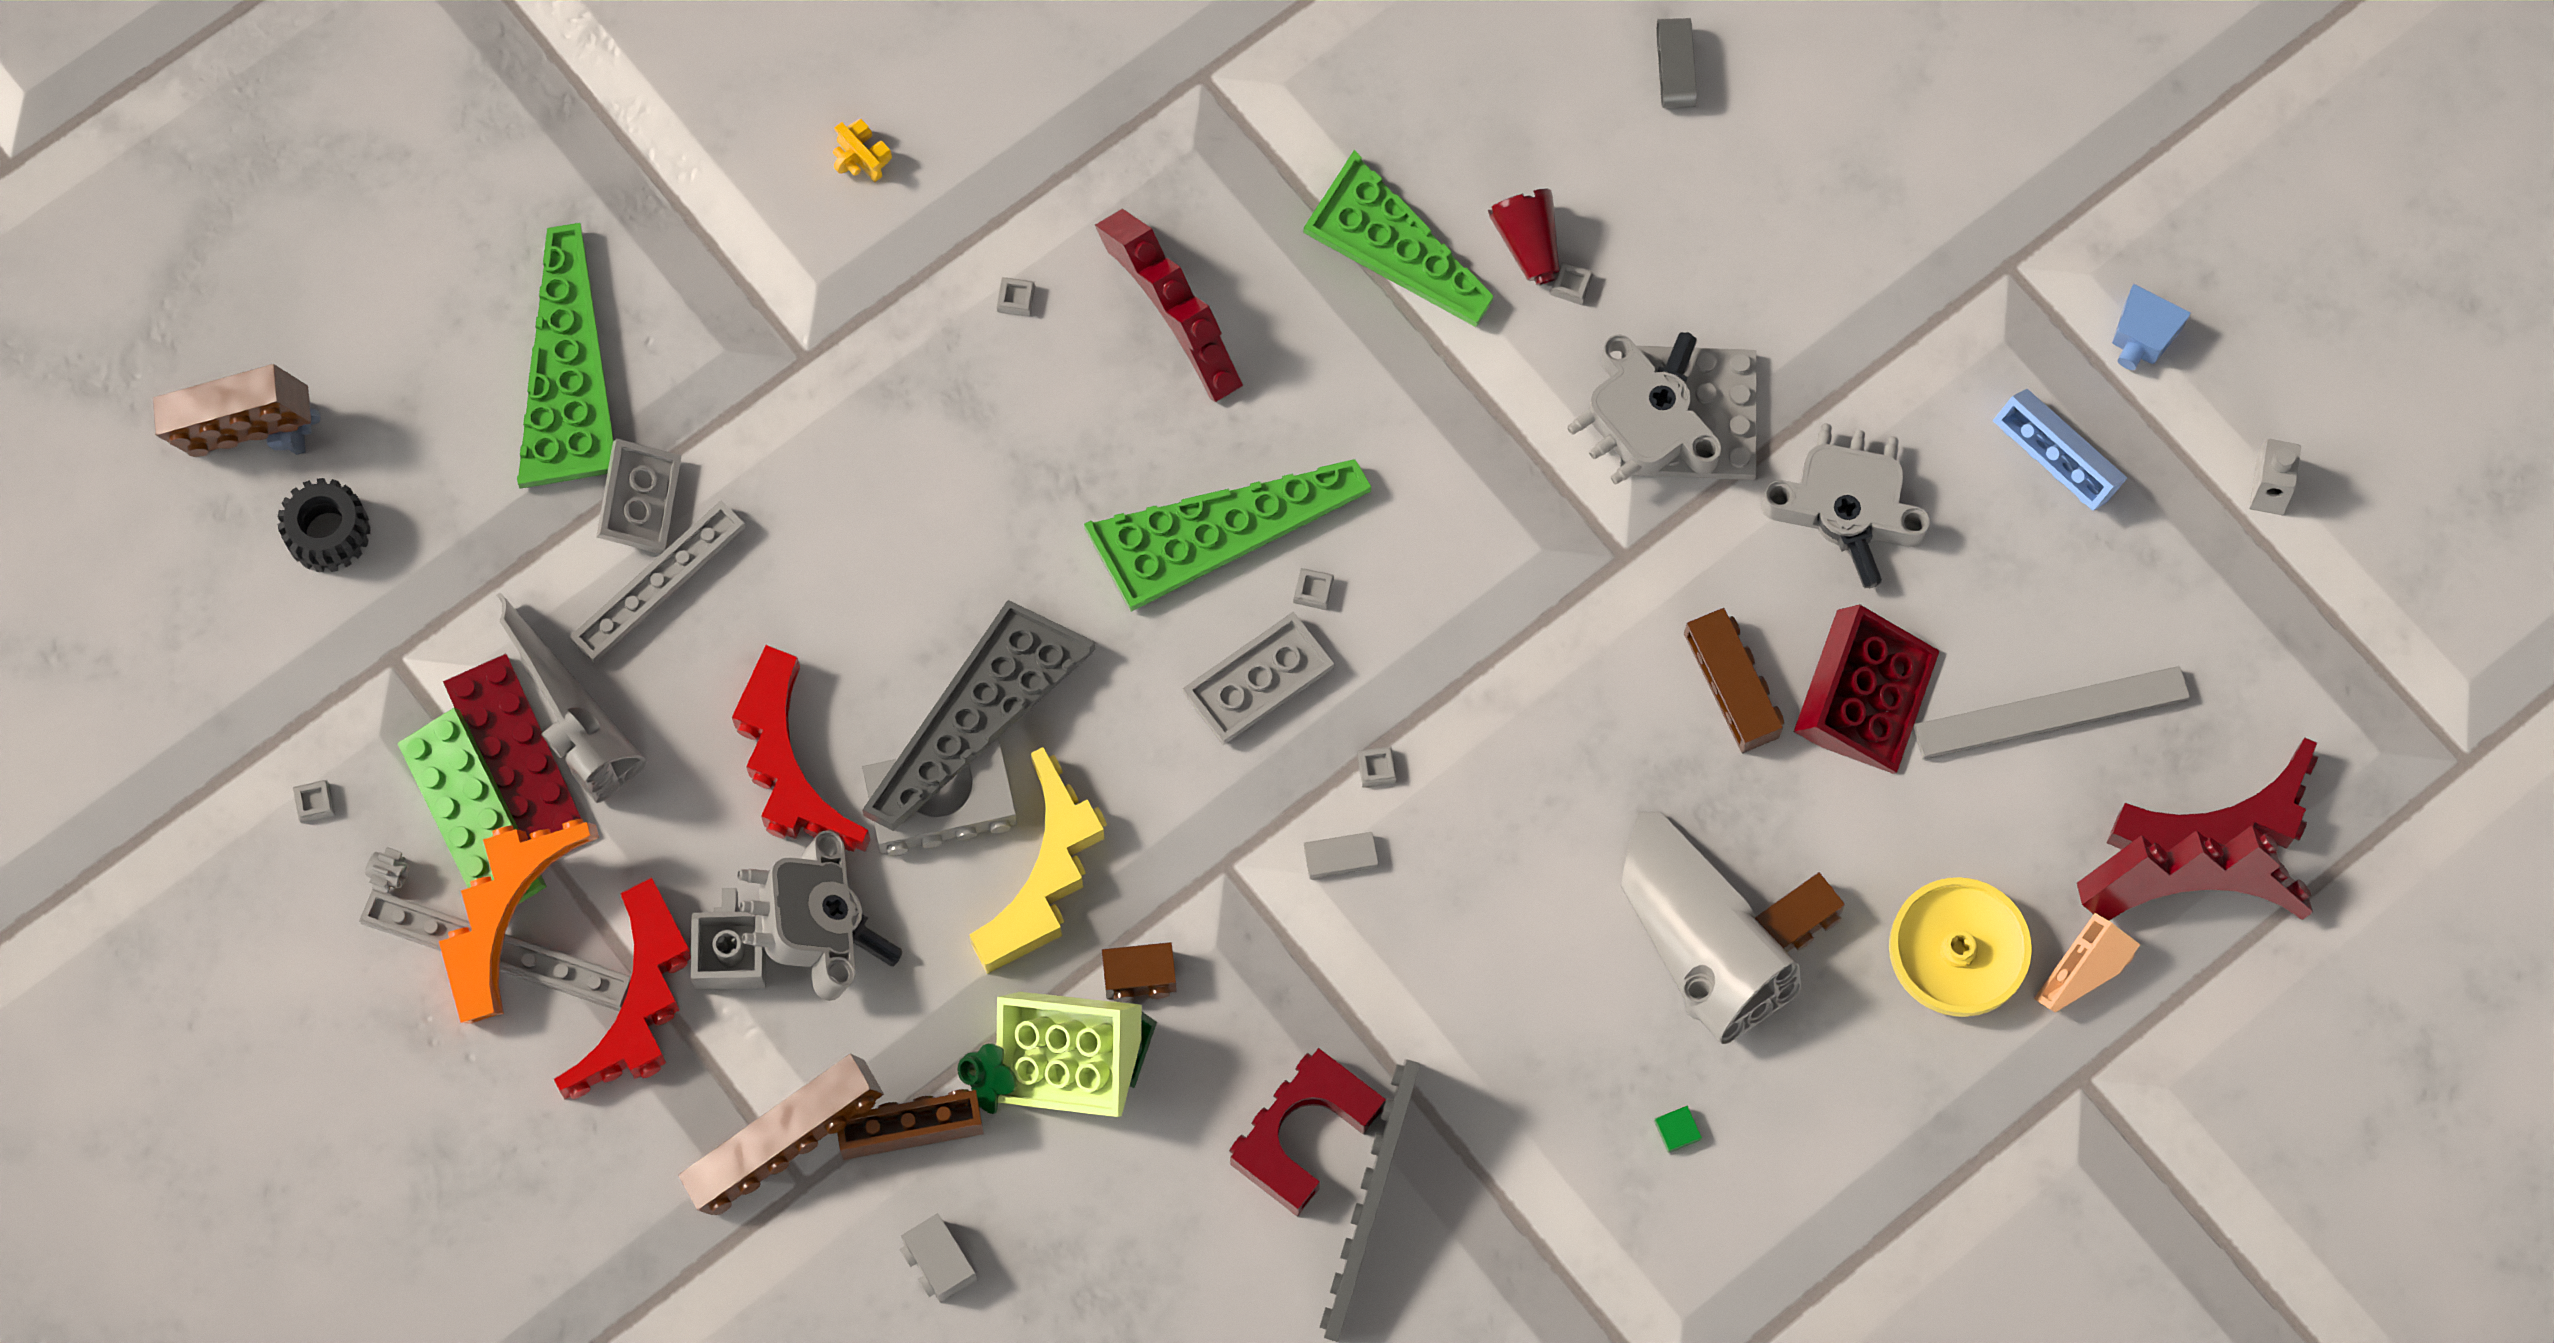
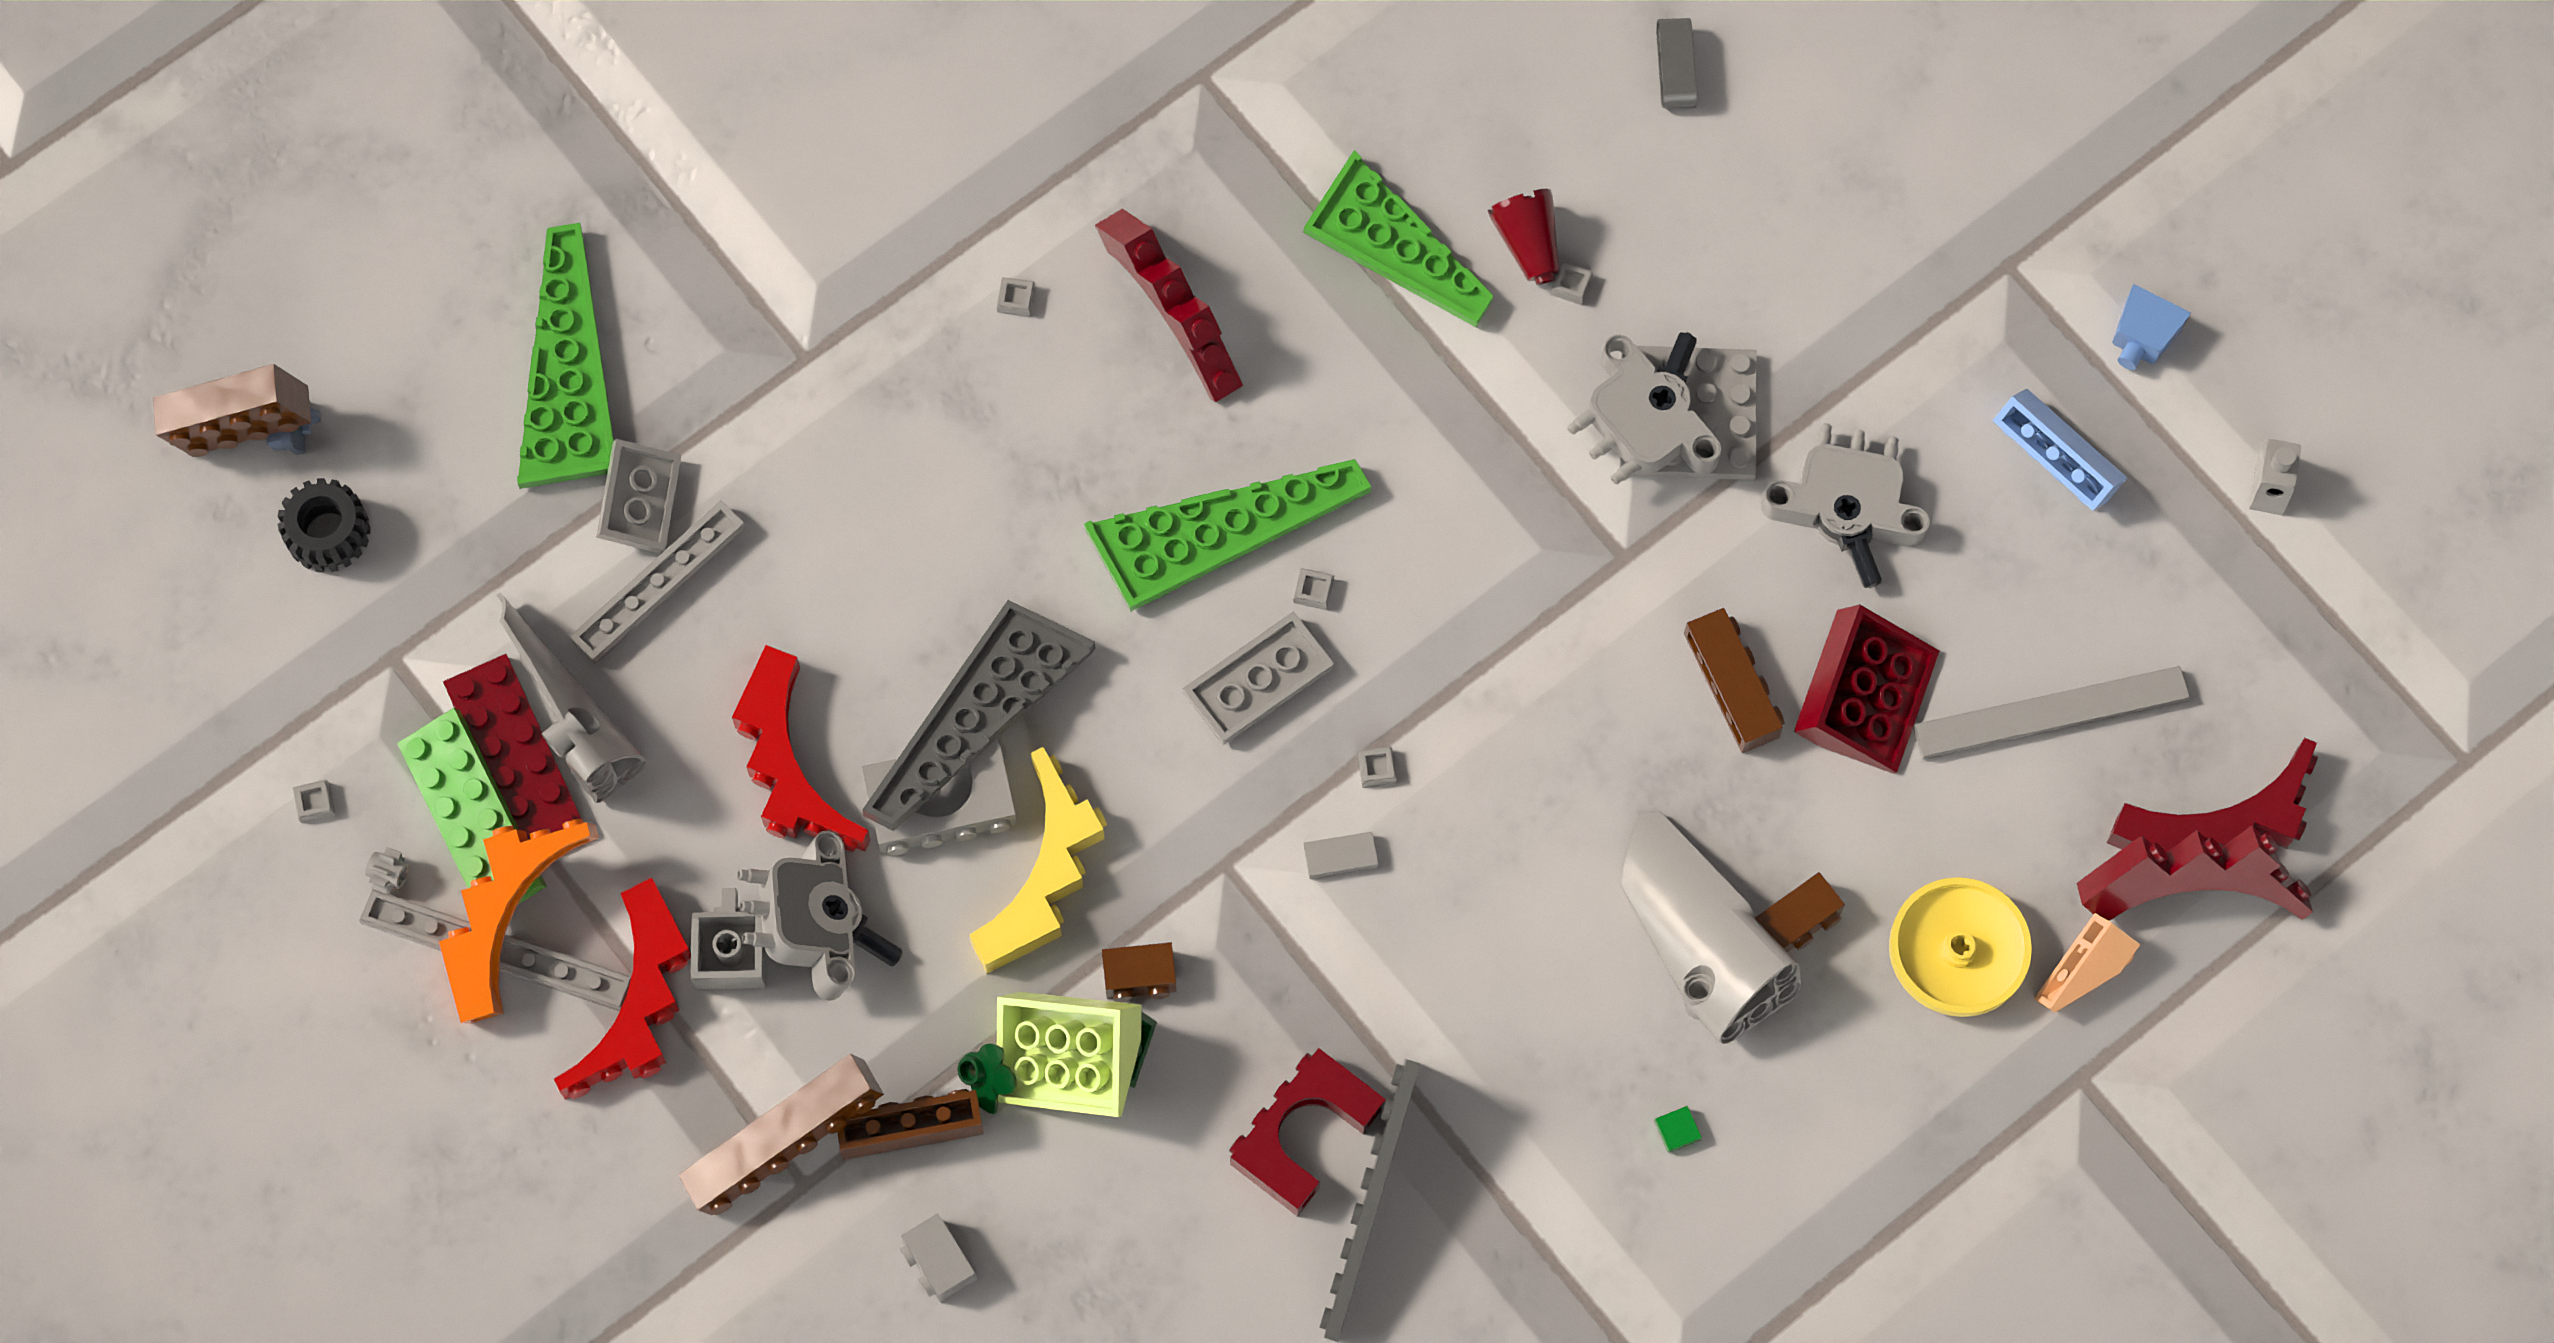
yellow hips [833,119,892,182] -> none

